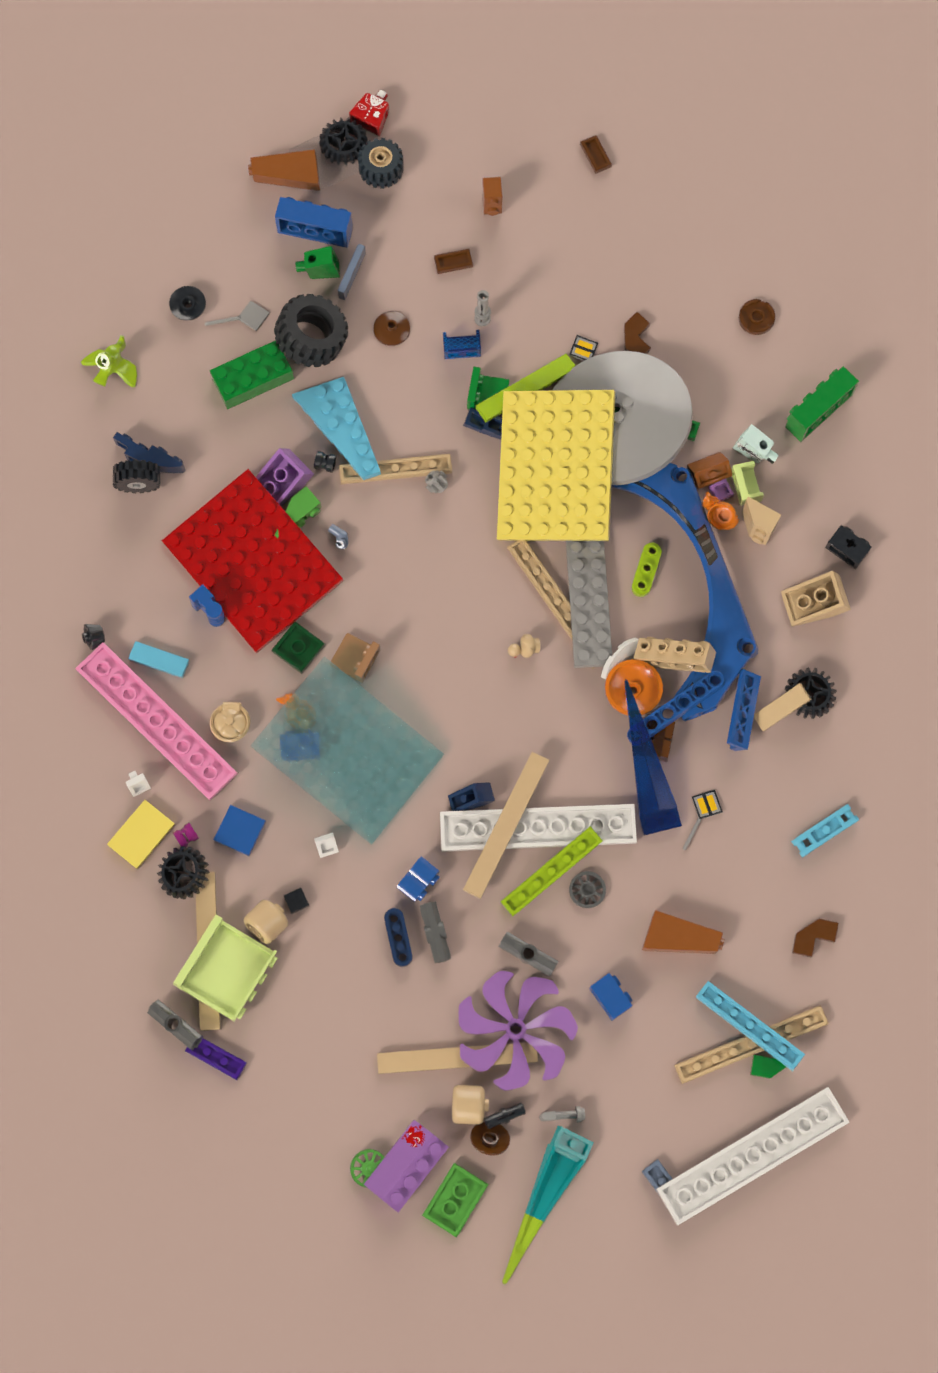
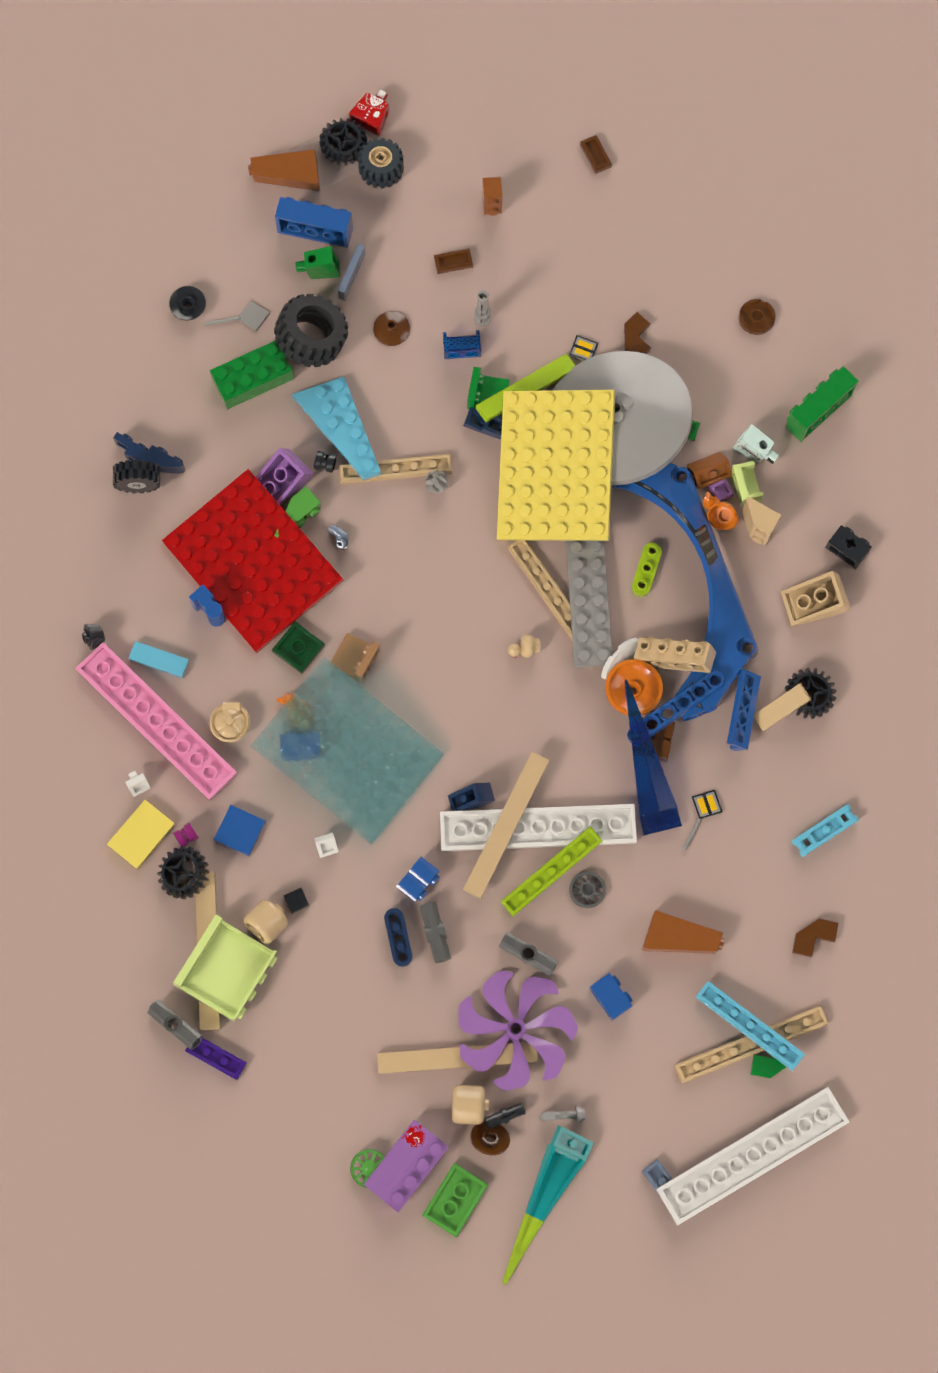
lime animal [81,335,137,387] -> none

